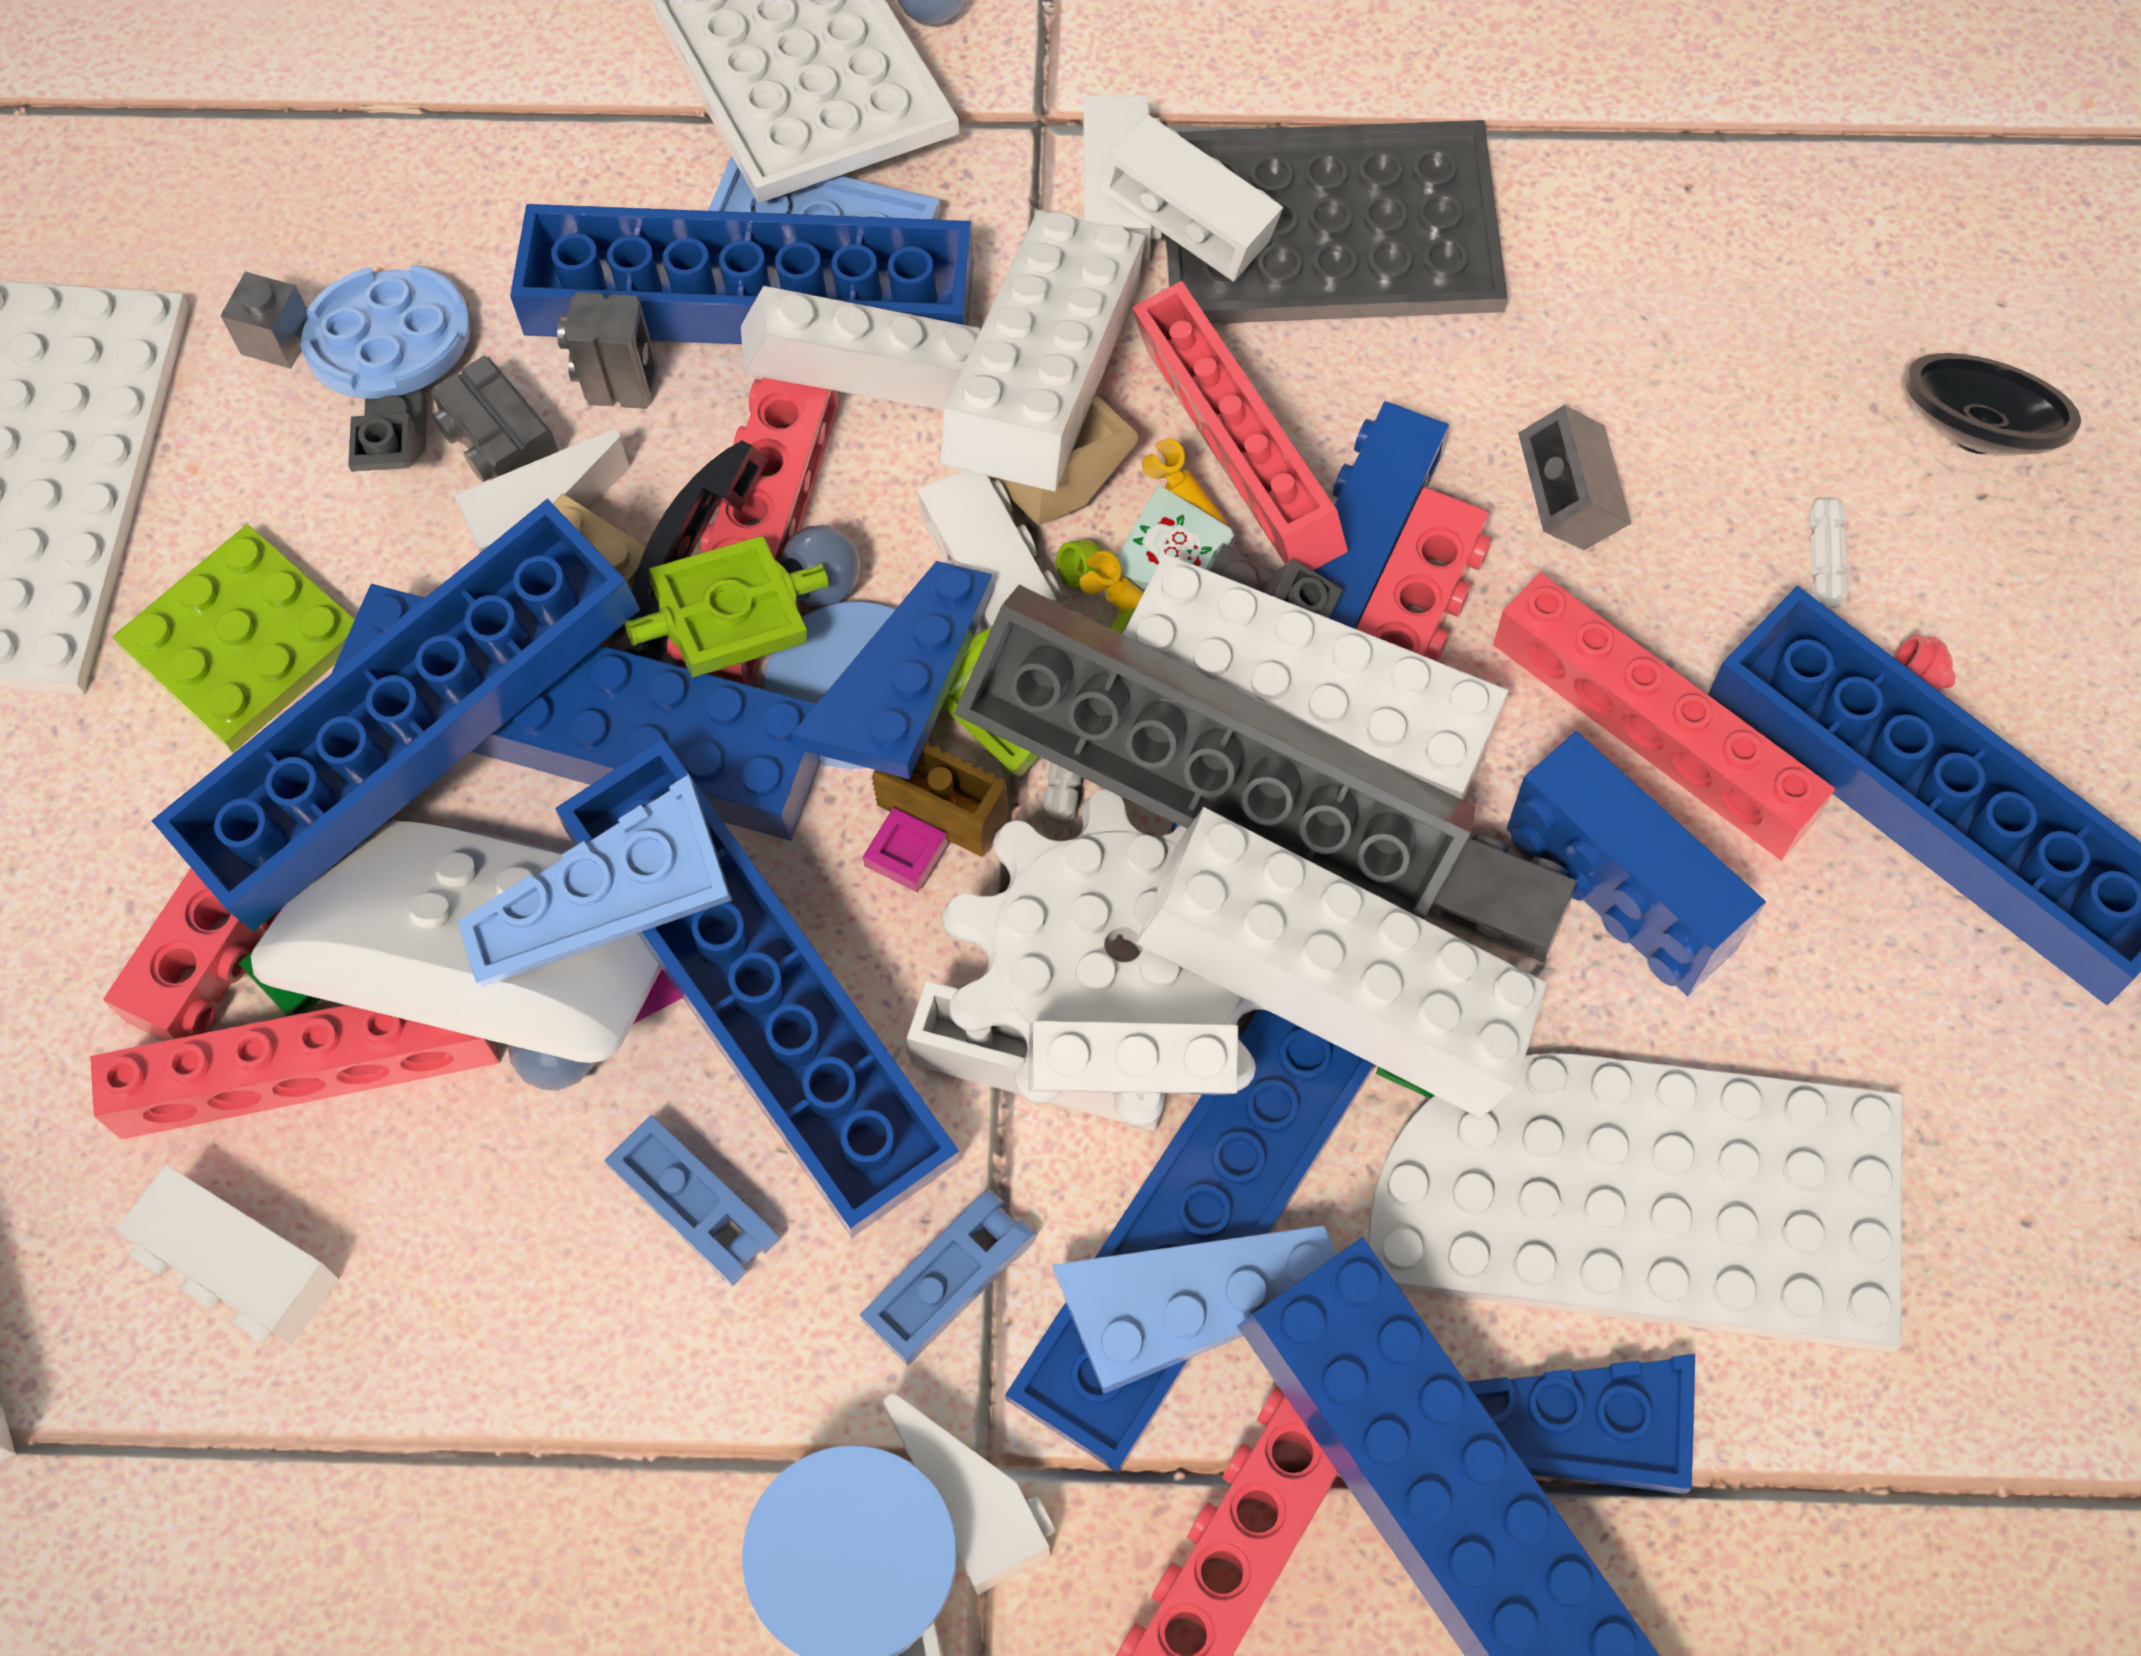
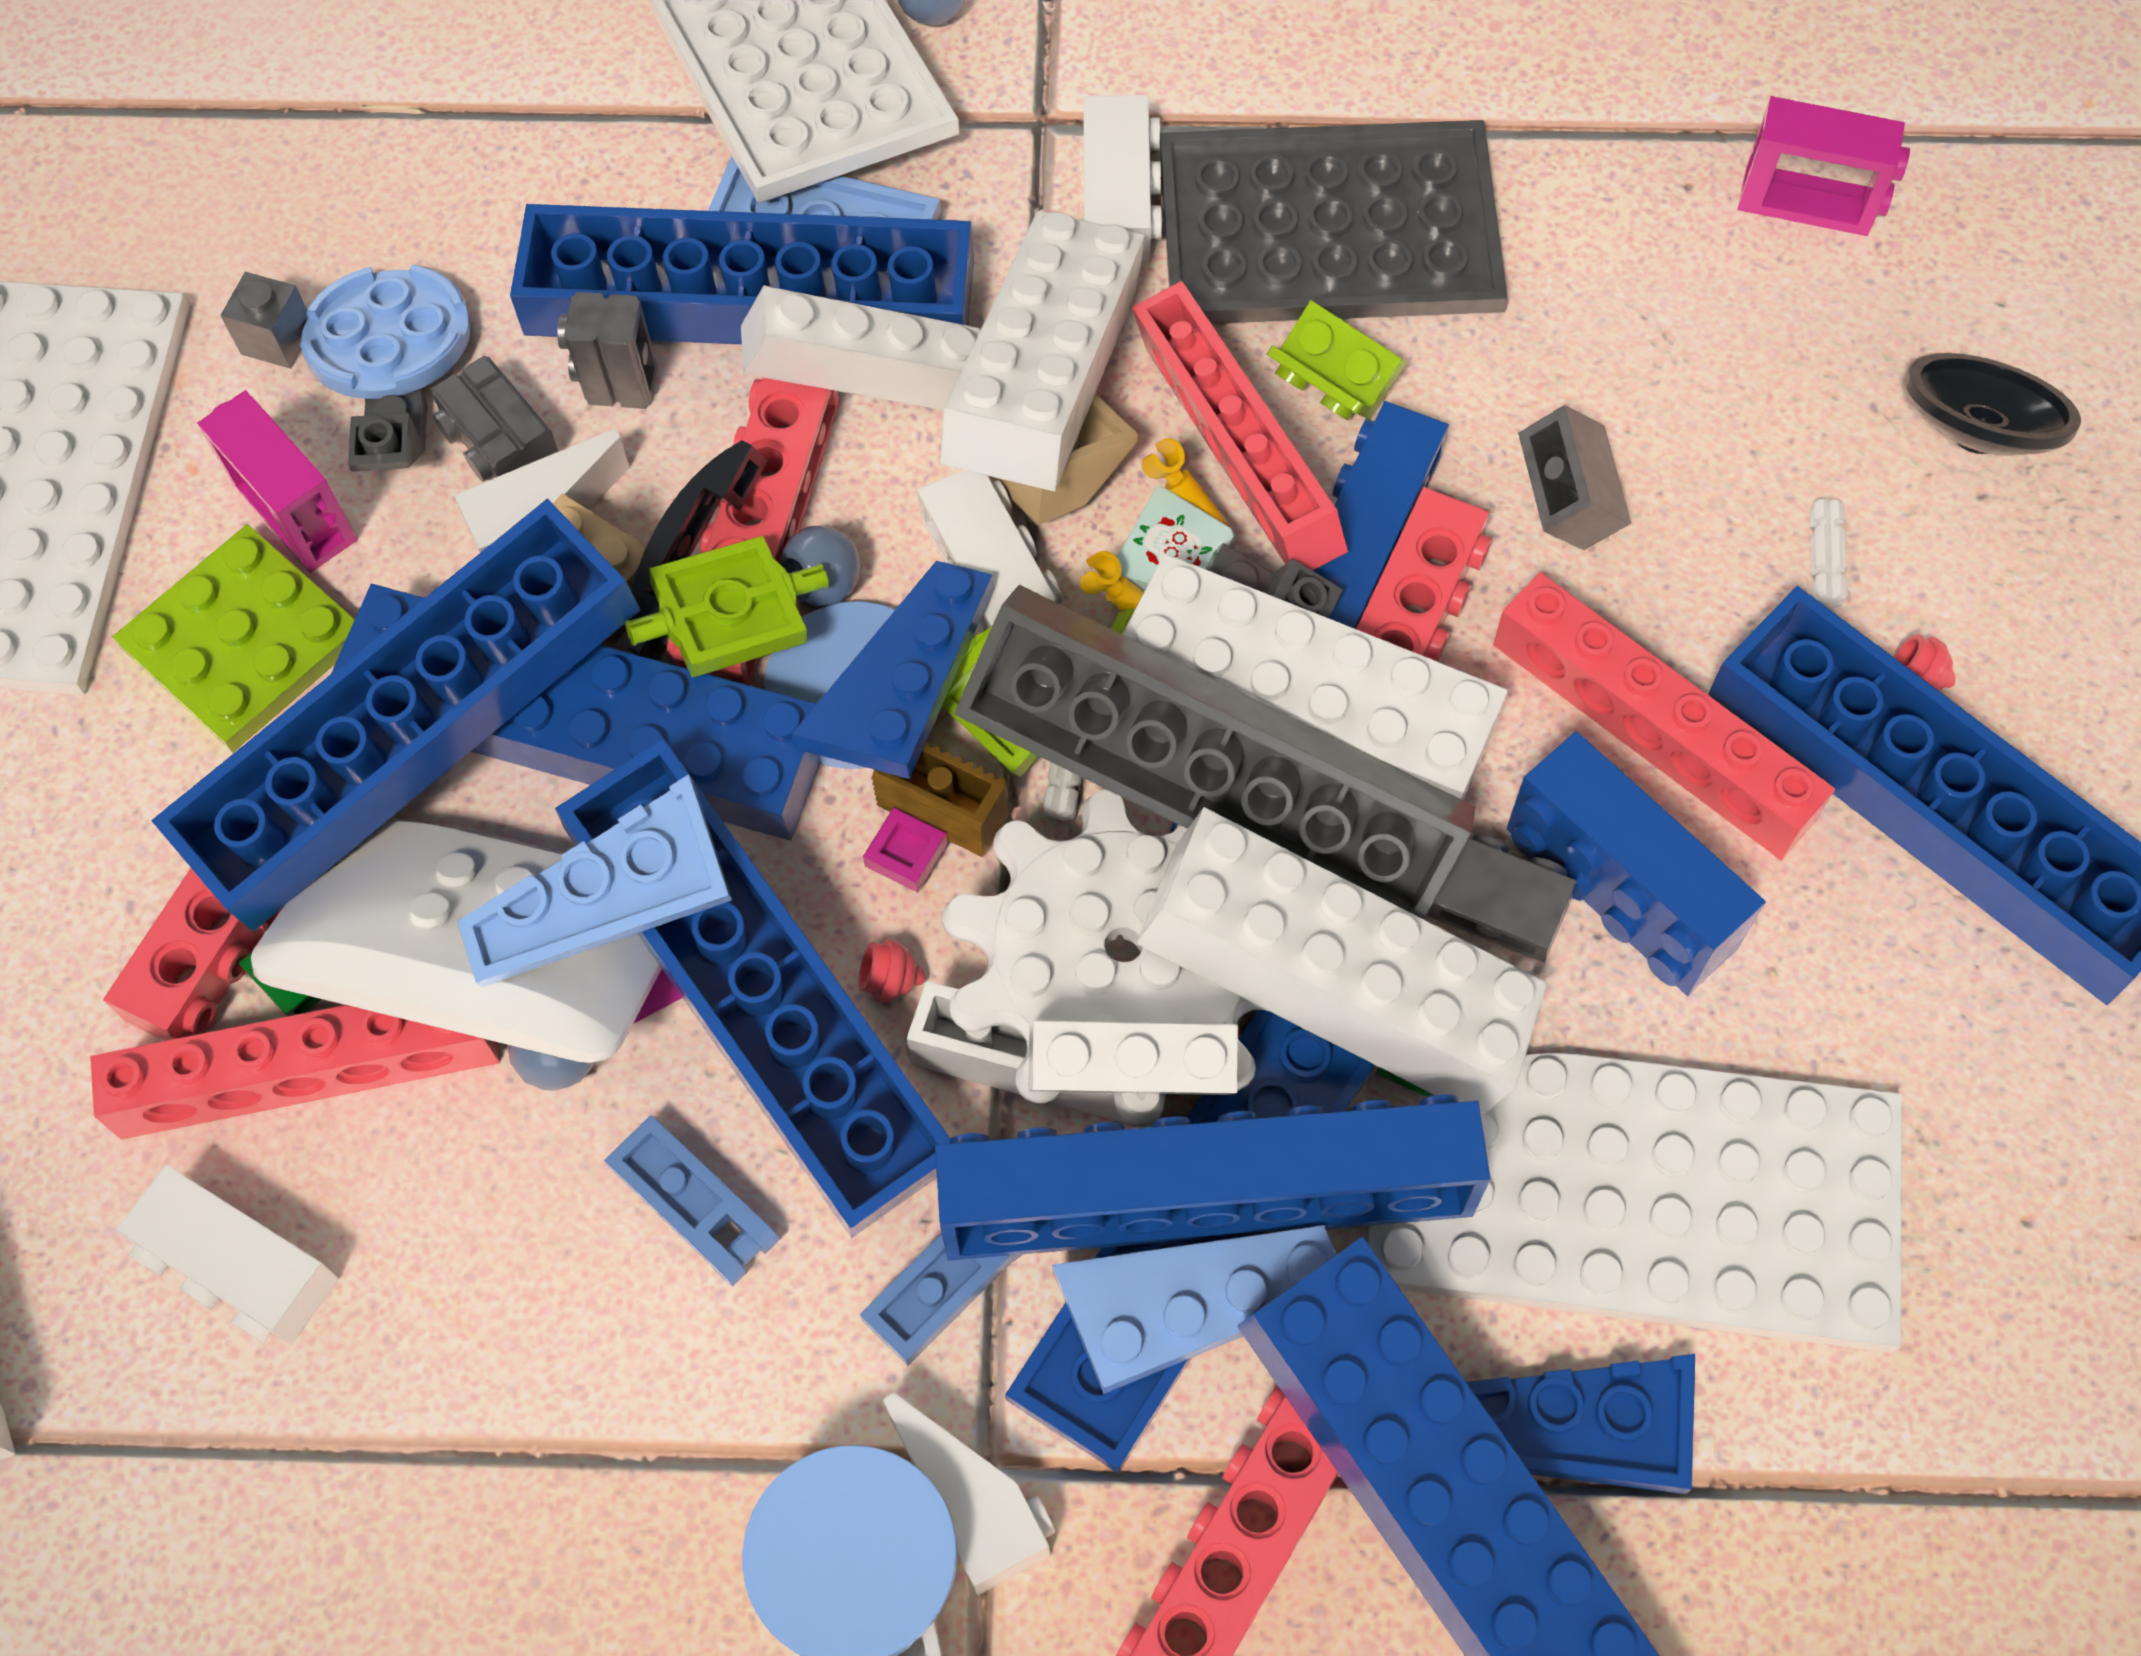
lime hinge [1056,539,1104,588] -> none
white brick [1099,114,1283,282] -> none
none -> dark pink window [197,390,357,573]
none -> coral plate [858,939,926,1003]
none -> blue brick [935,1094,1490,1261]
none -> lime bracket [1266,300,1407,421]
none -> dark pink window [1737,96,1910,236]

